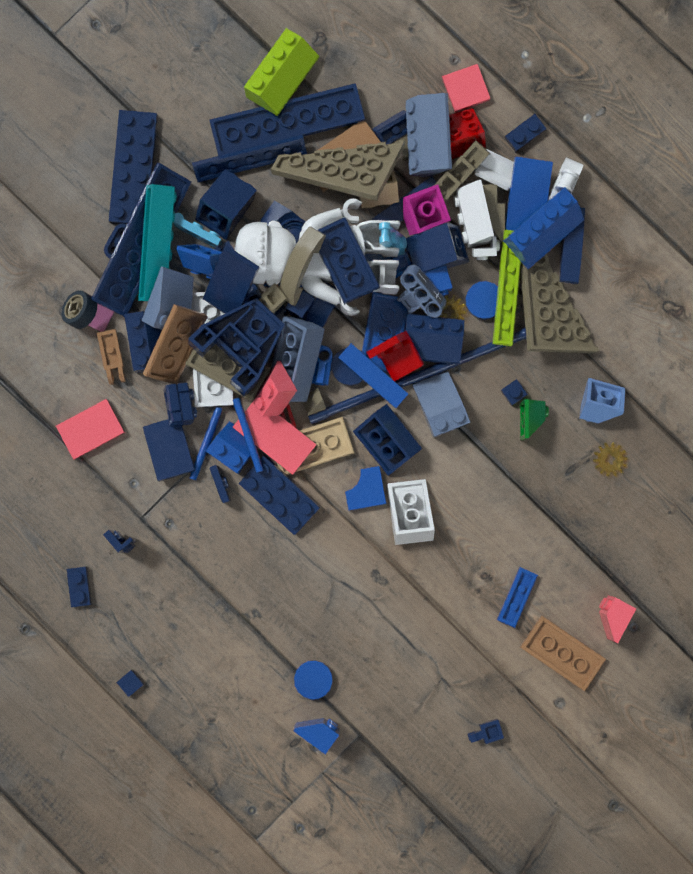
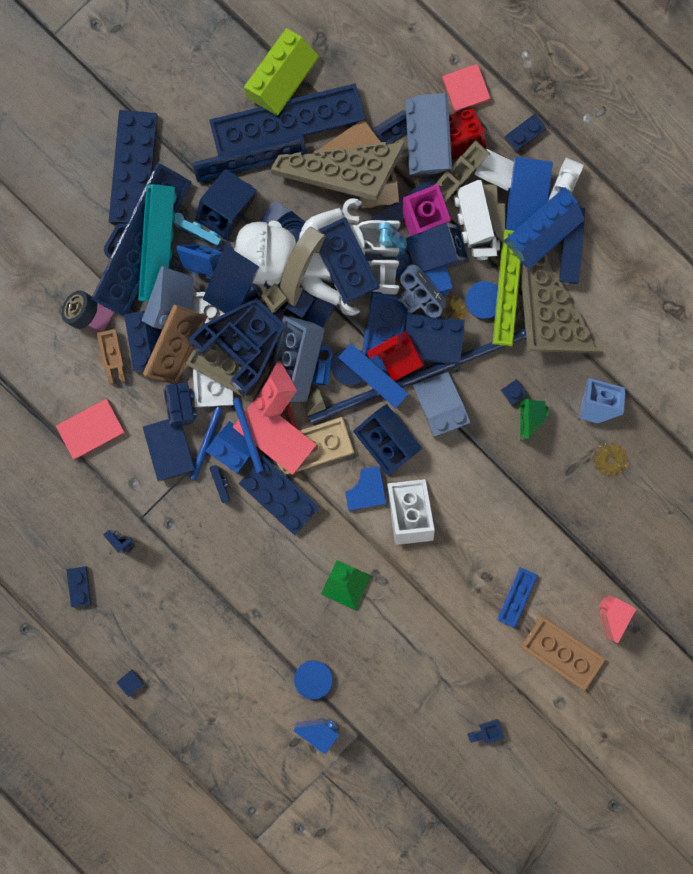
none -> green slope [321,560,372,611]

